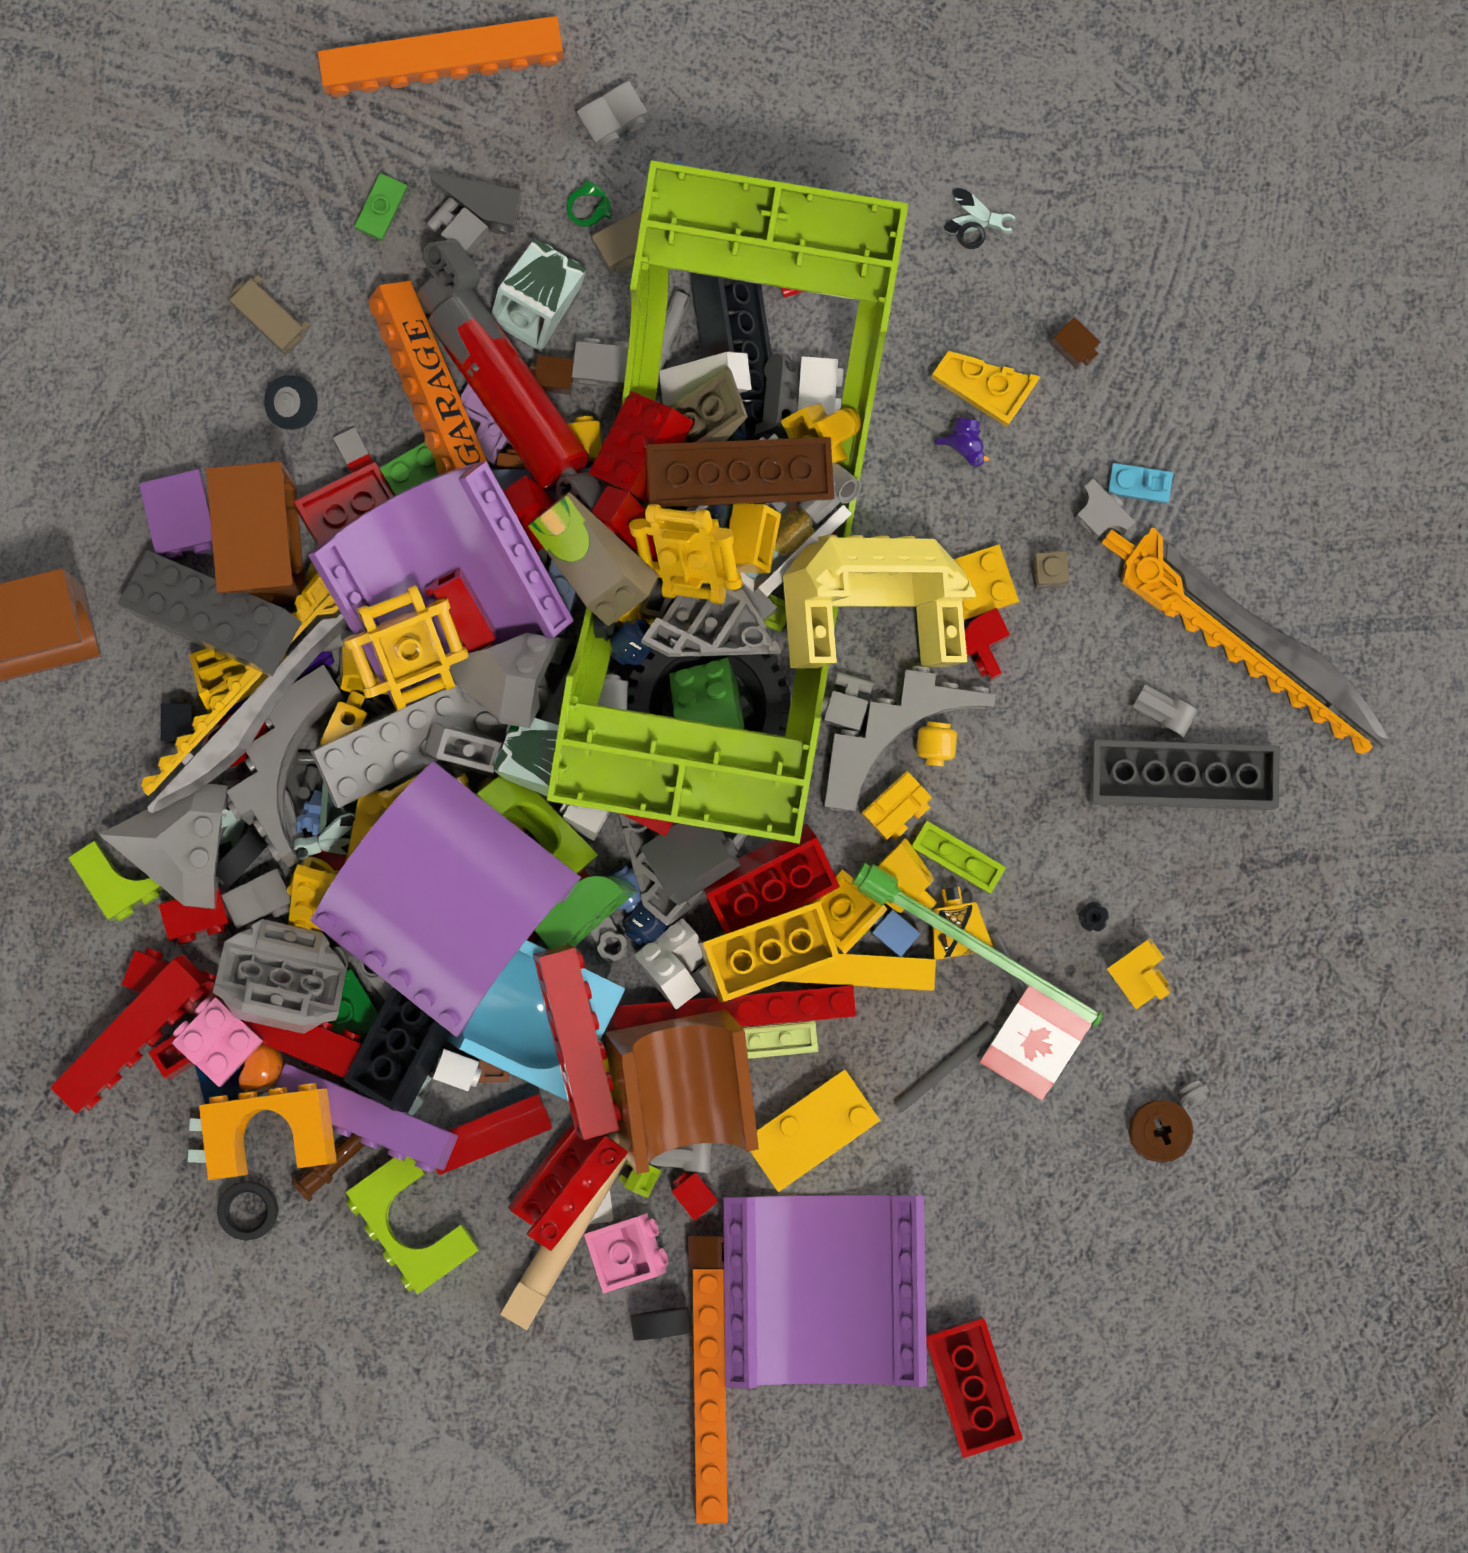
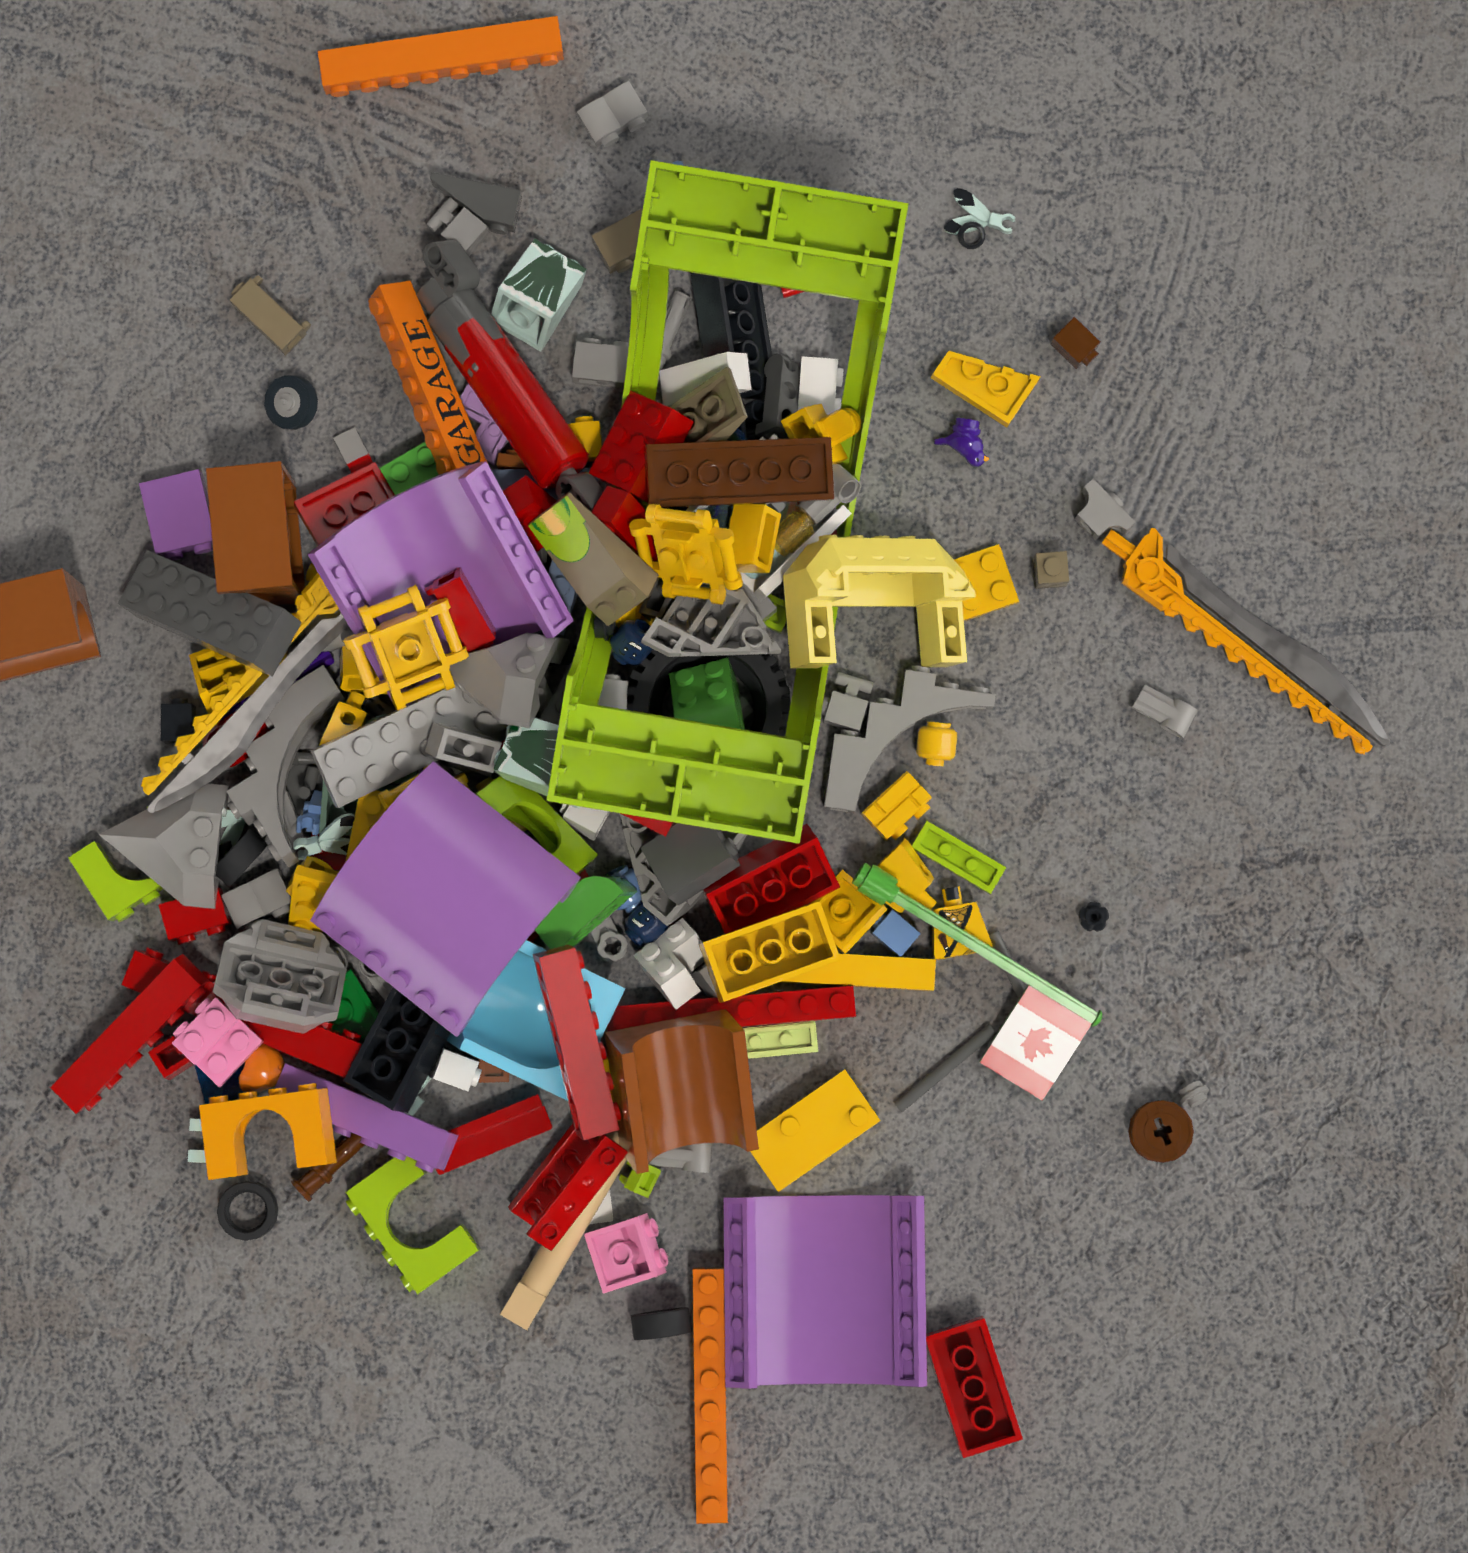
bright green plate [354,173,408,242] -> none
reddish brown brick [530,355,574,395] -> none
green piece [567,179,612,227] -> none
red brick [671,1171,719,1221] -> none
reddish brown brick [688,1235,724,1268] -> none
red brick [965,608,1010,682] -> none
dark grey brick [1089,740,1280,810] -> none
yellow plate [1107,938,1173,1009] -> none
medium azure plate [1108,463,1173,504] -> none

